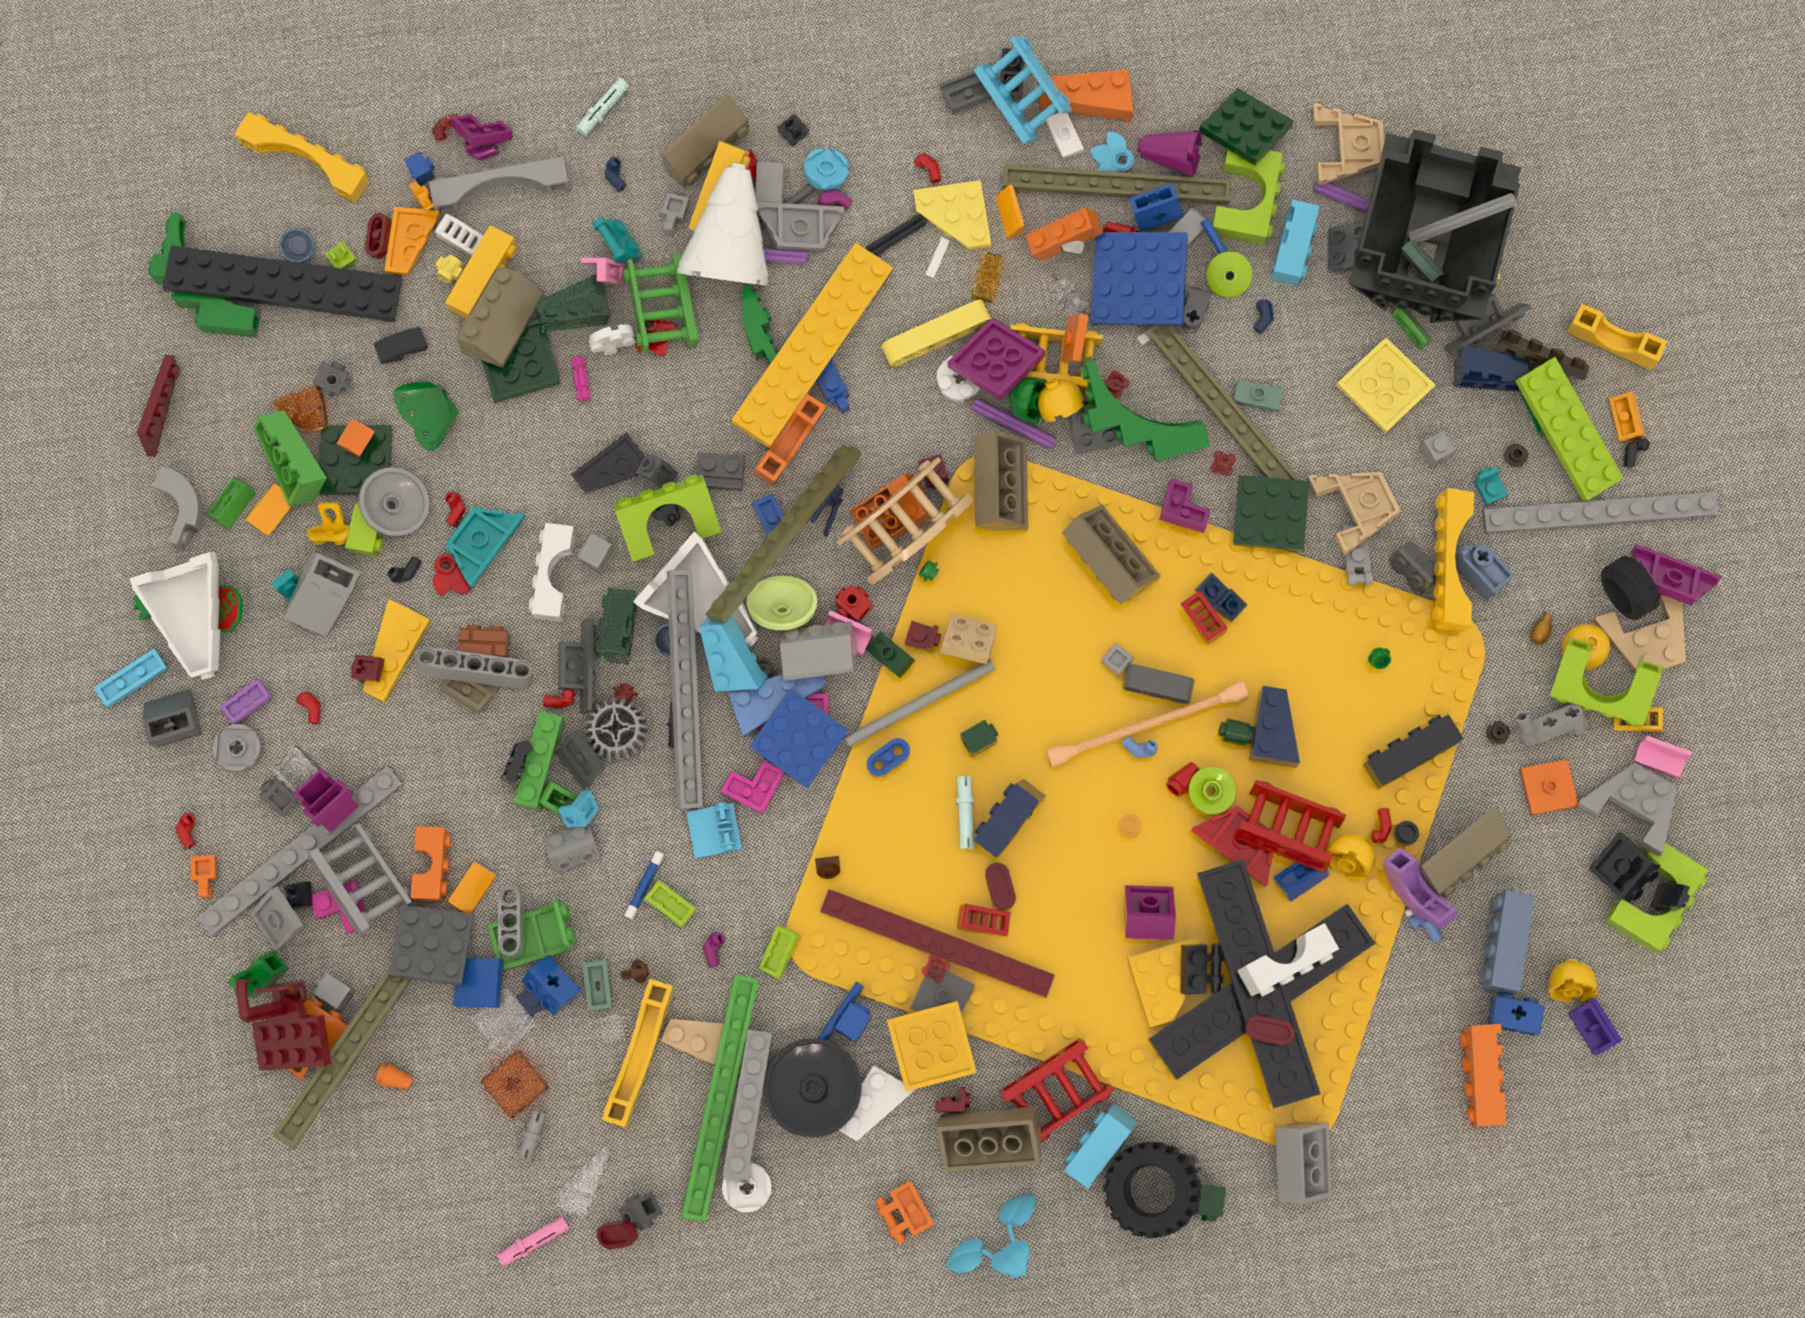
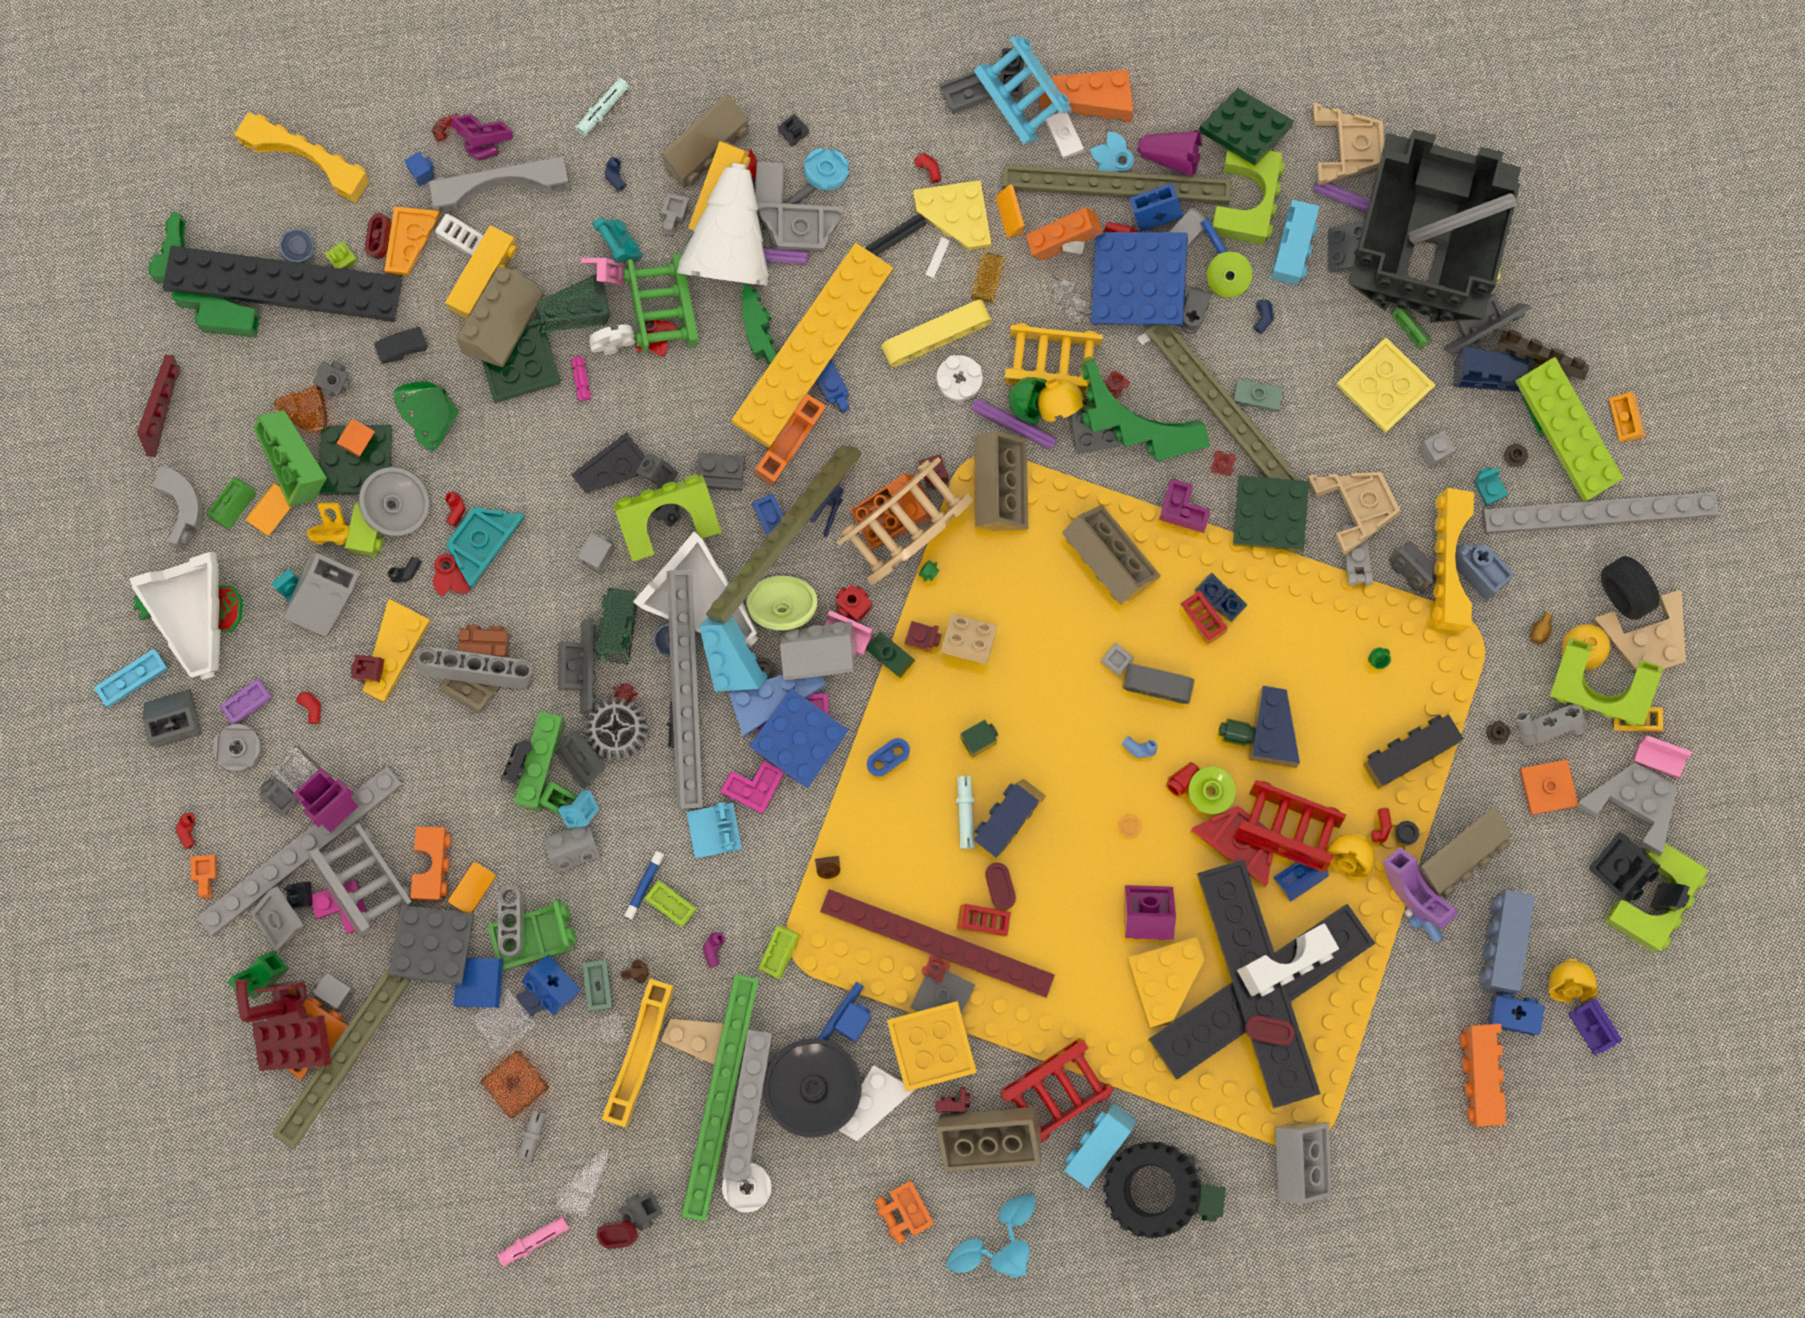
orange cone [375,1062,413,1090] -> none
light orange plate [408,181,434,211] -> none
light yellow gear [435,255,463,283] -> none
white arch [529,523,576,622] -> none
red arm [543,689,575,709] -> none
magenta arm [817,189,853,210] -> none
light grey piece [844,659,995,747] -> none
magenta plate [947,318,1046,401] -> none
light nougat hose [1046,681,1248,768] -> none
orange plate [1061,314,1088,363] -> none
black plate [1181,943,1224,995] -> none
sand green piece [1402,240,1444,282] -> none
yellow arch [1566,304,1668,370] -> none
black arm [1623,437,1650,467] -> none
magenta wing [1632,544,1721,606] -> none

